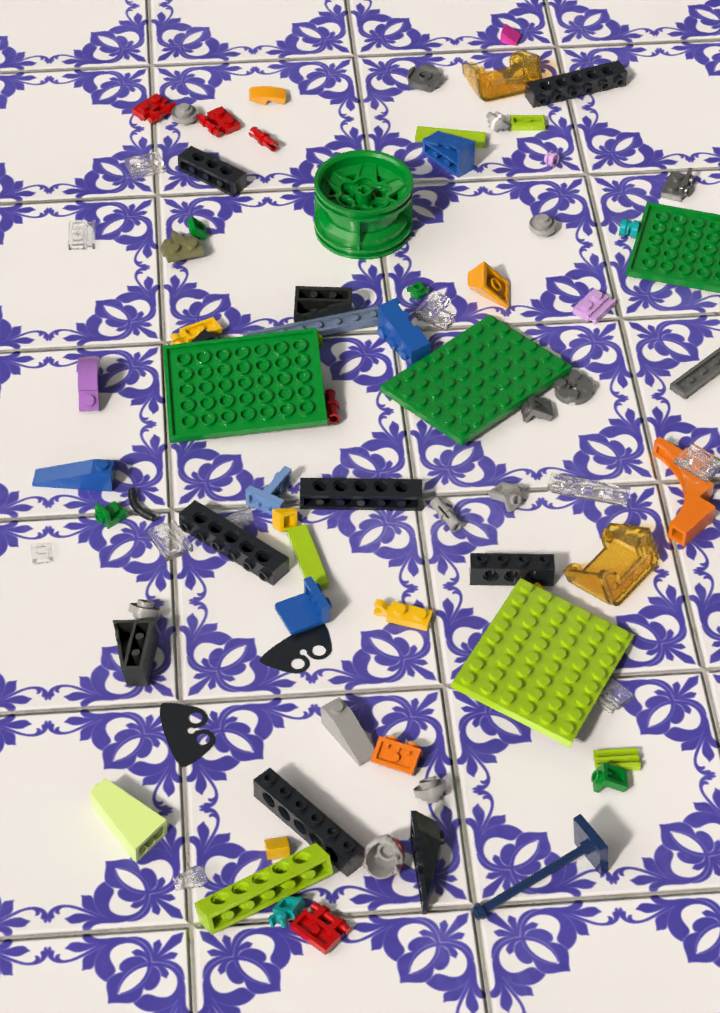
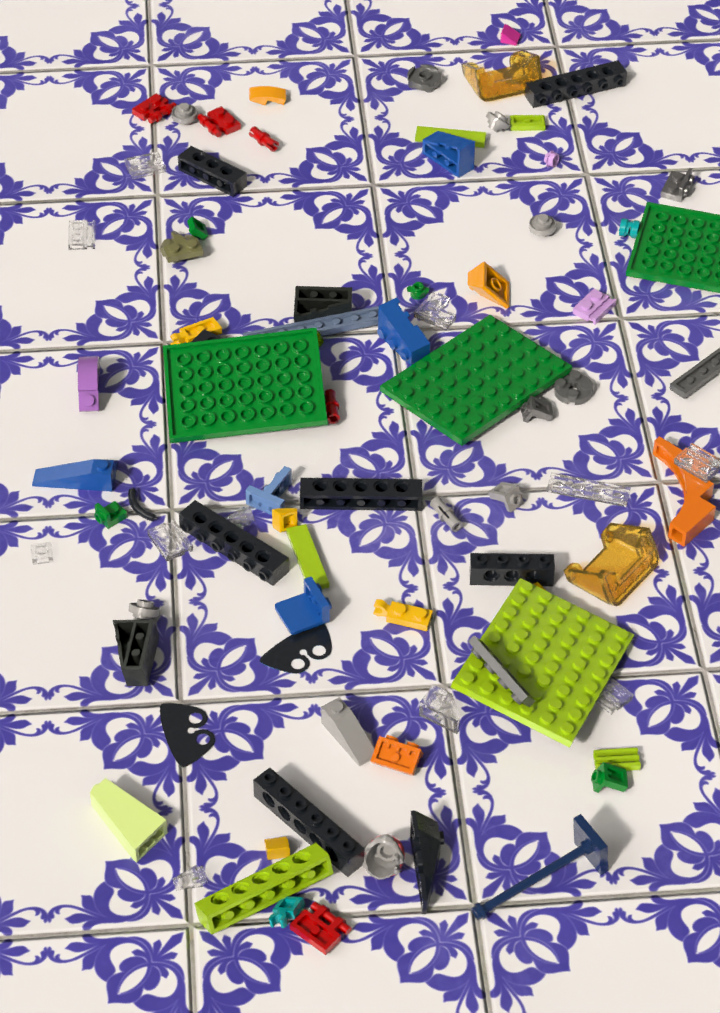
green wheel [314,150,413,260] -> none
light grey plate [413,777,447,804] -> none
none -> clear slope [419,685,460,734]
none -> plate [468,636,535,707]

